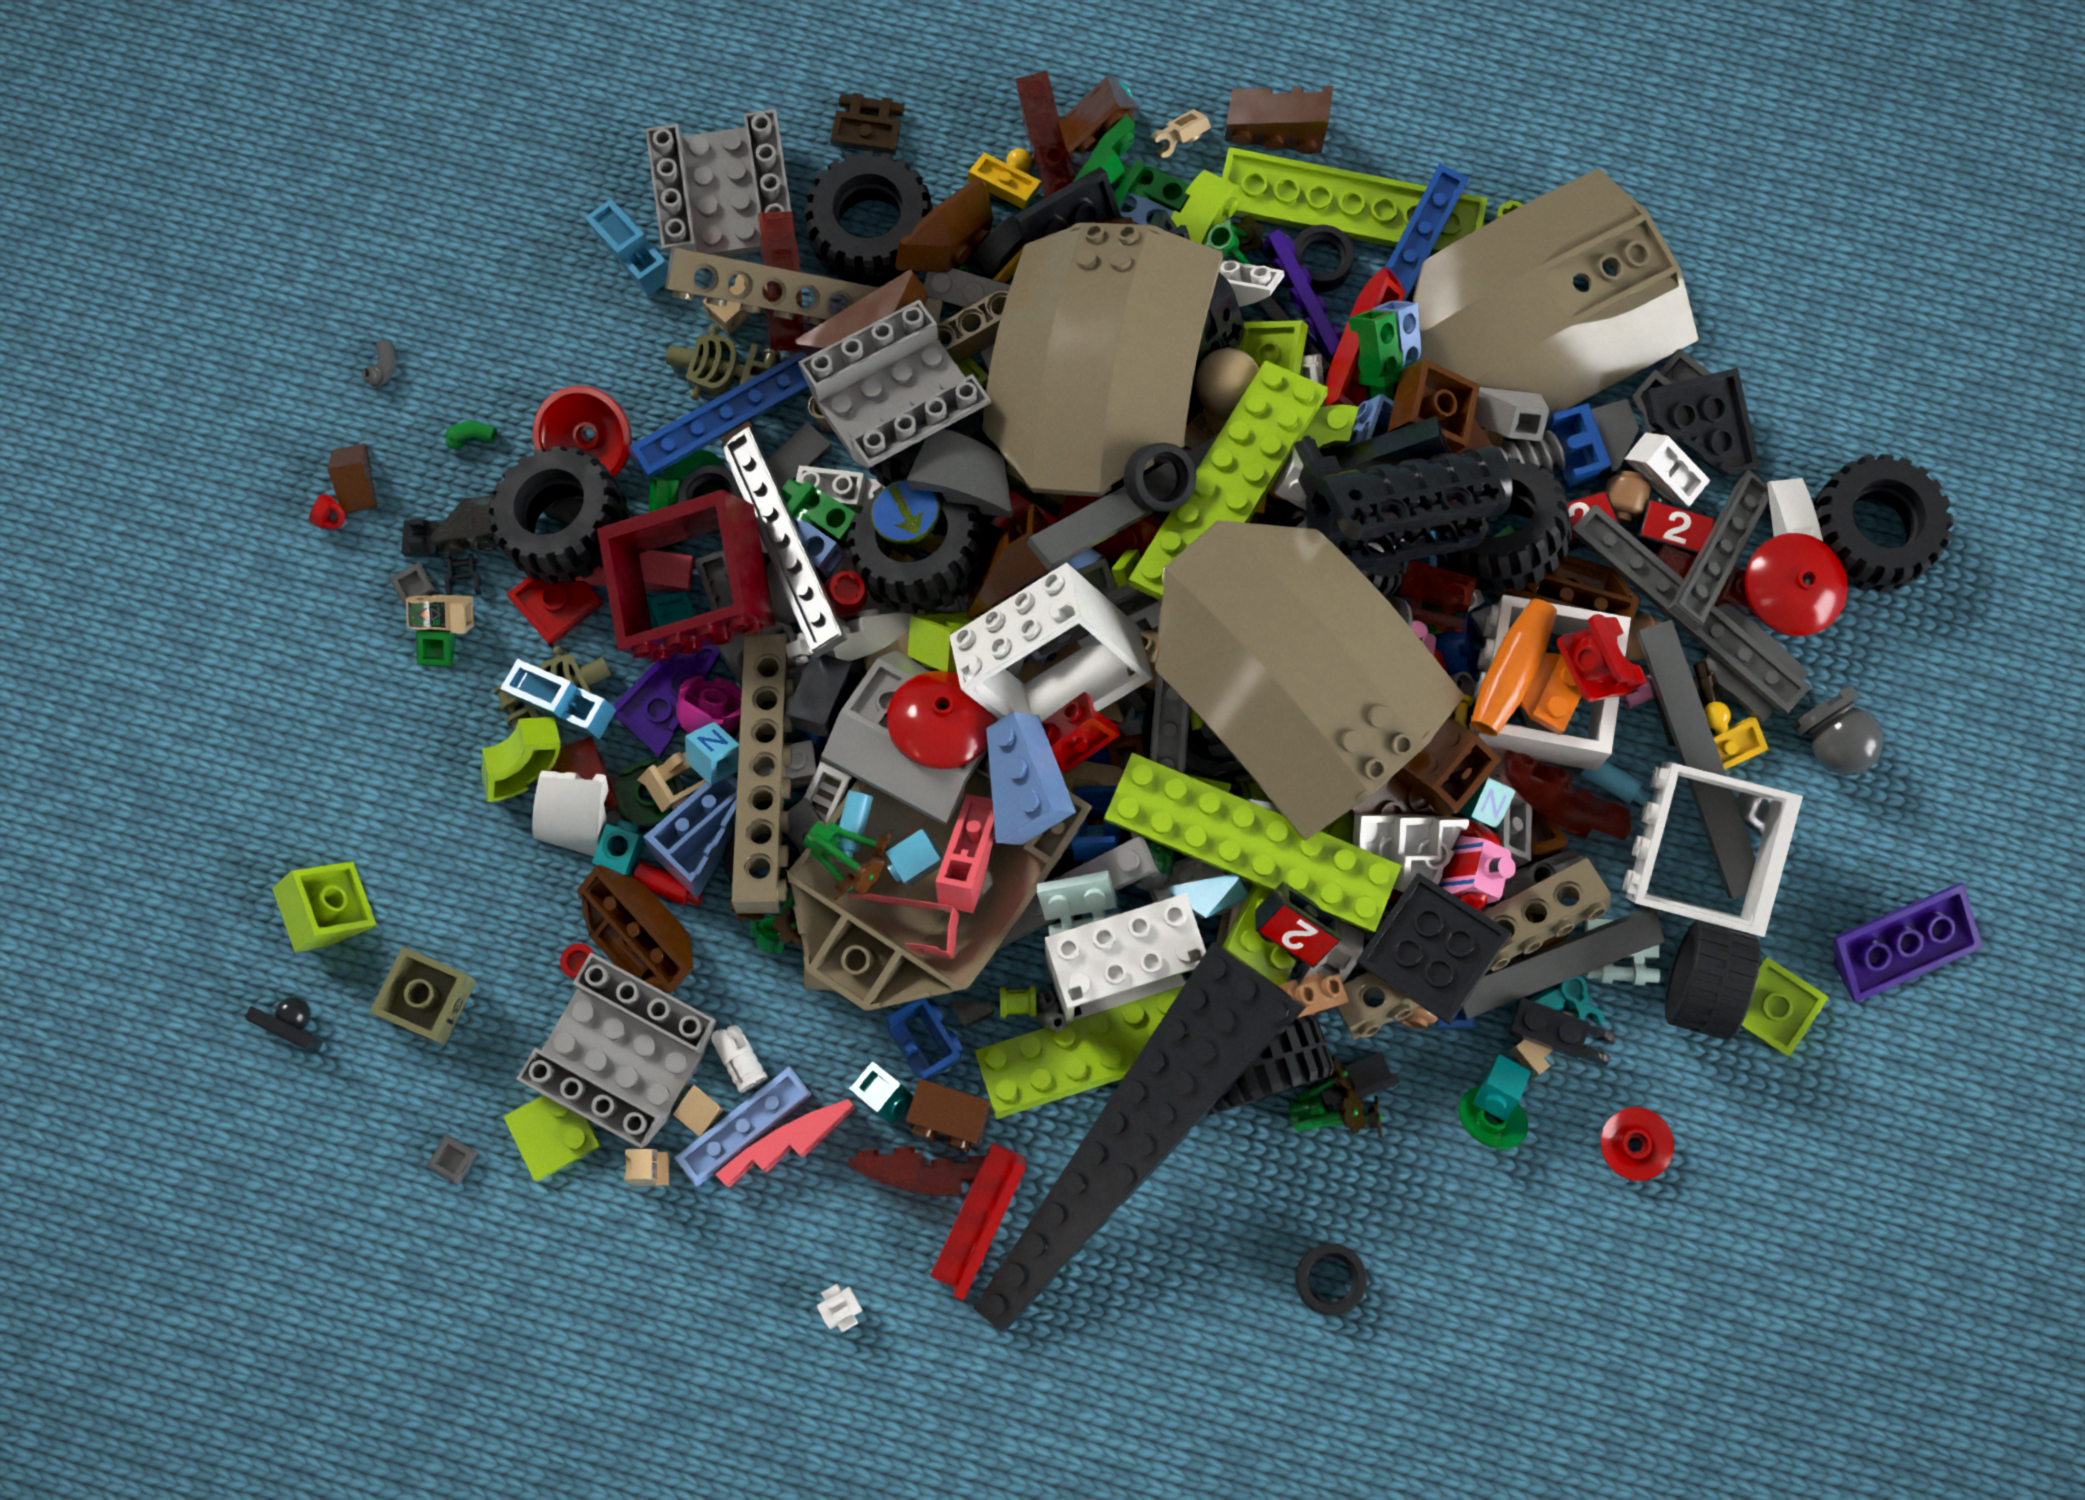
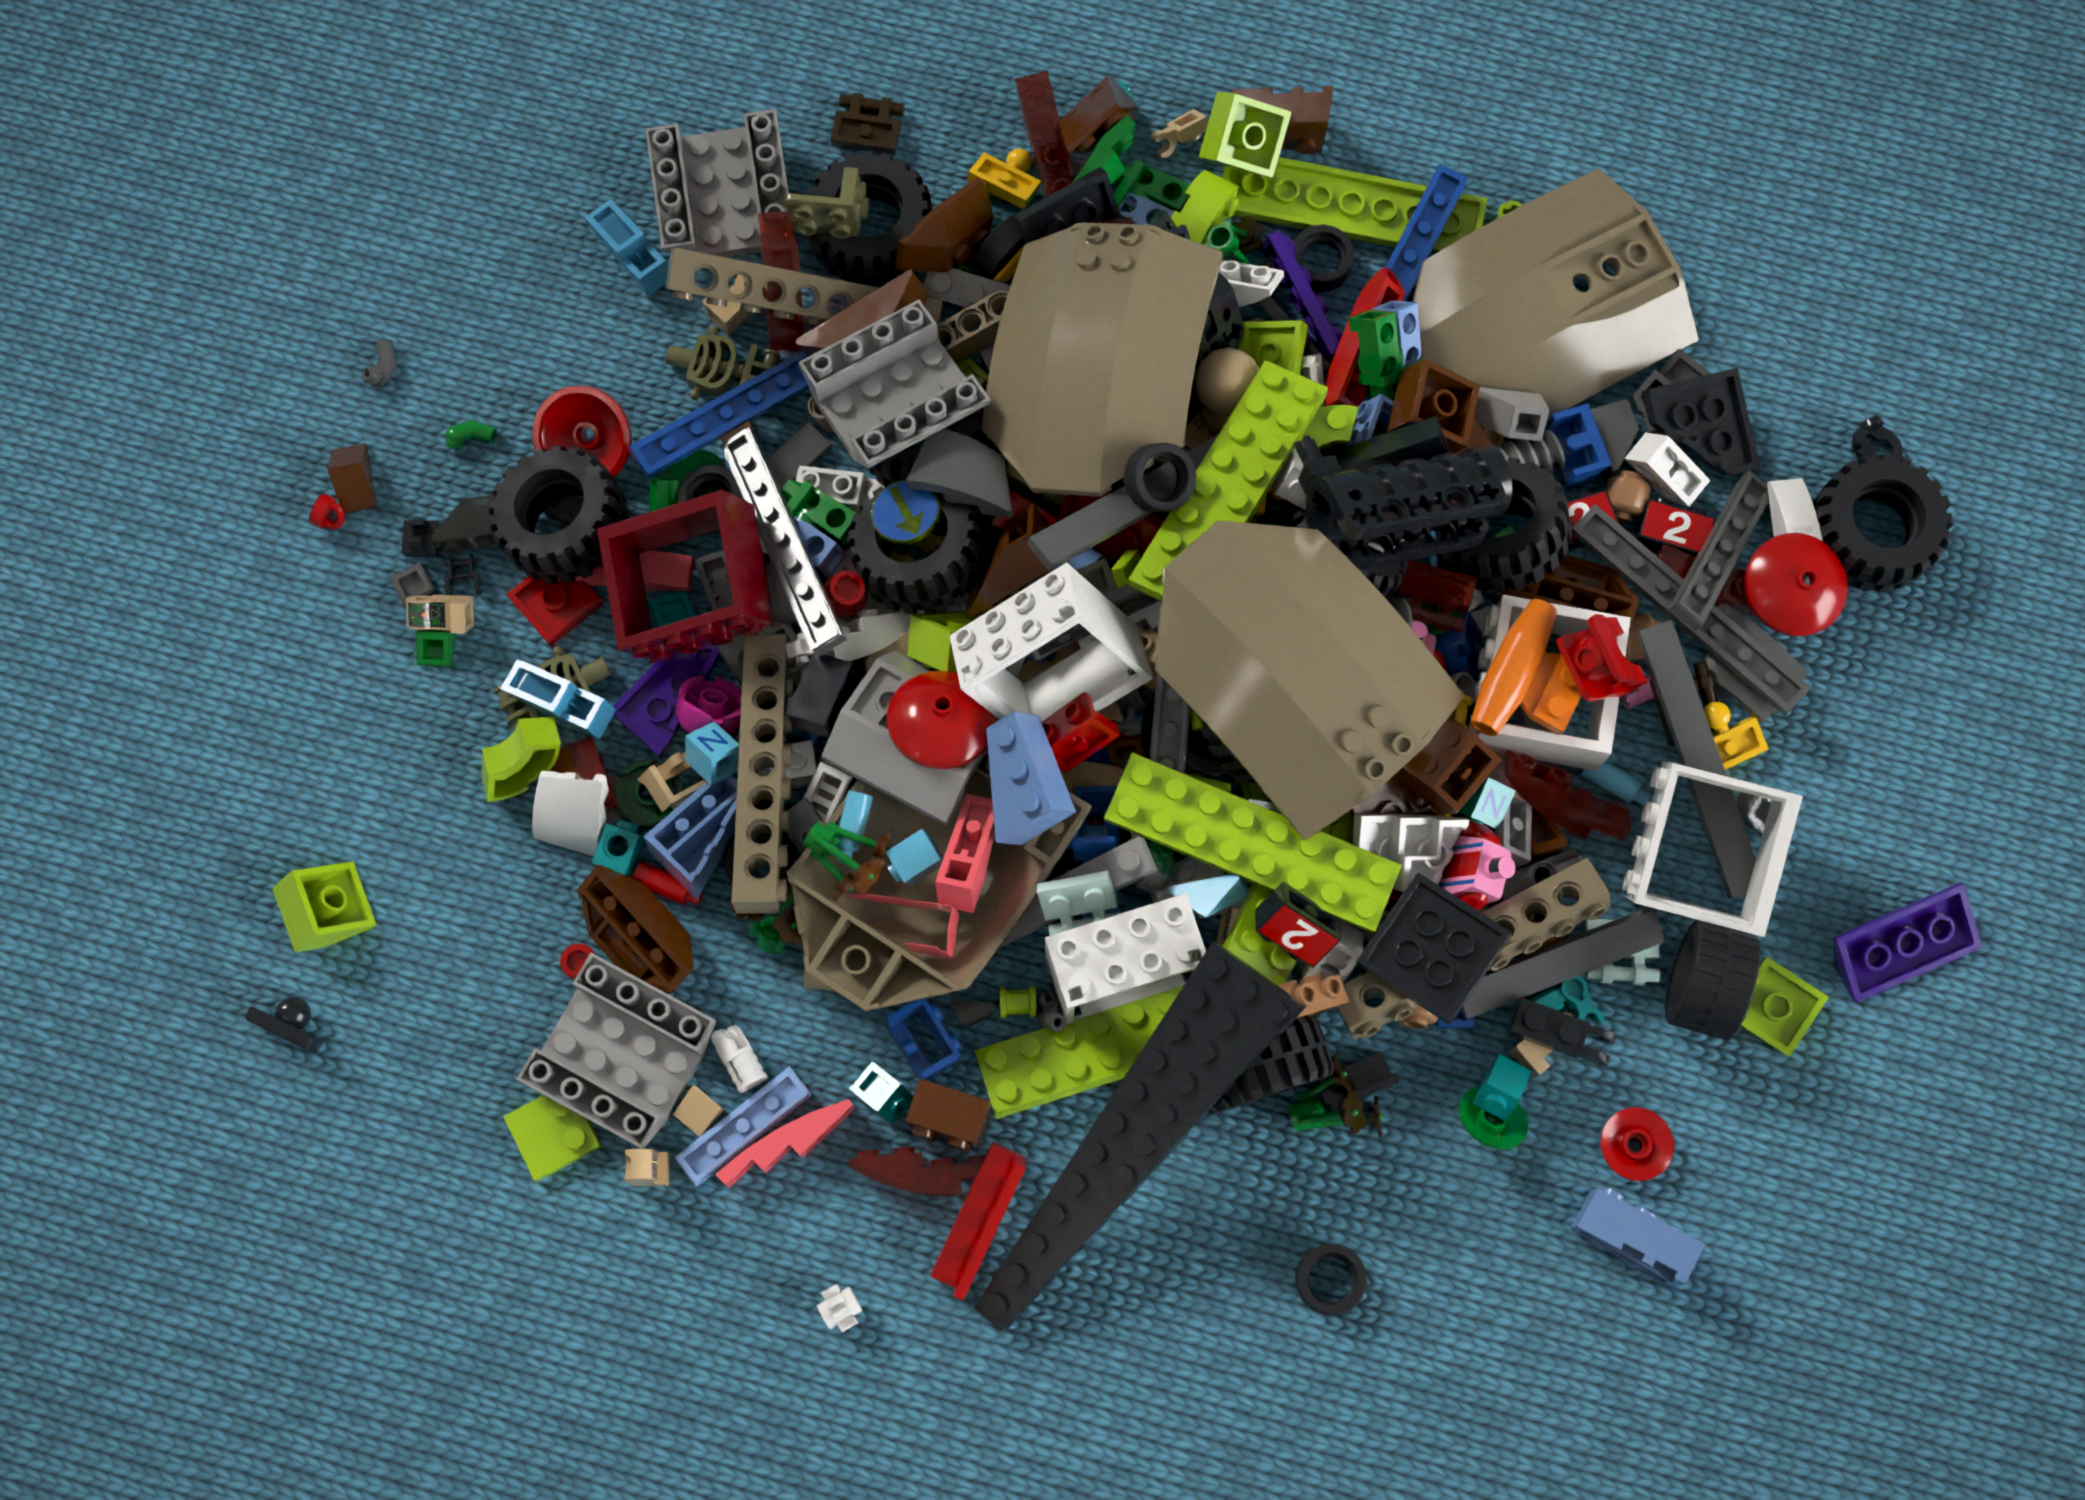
olive brick [370,946,477,1046] -> none
dark grey tile [426,1134,479,1185] -> none
dark grey tile [1792,685,1884,775] -> none
none -> olive bracket [785,167,869,239]
none -> lime slope [1199,91,1292,178]
none -> medium blue wedge [1570,1187,1706,1286]
none -> black piece [1851,416,1903,461]

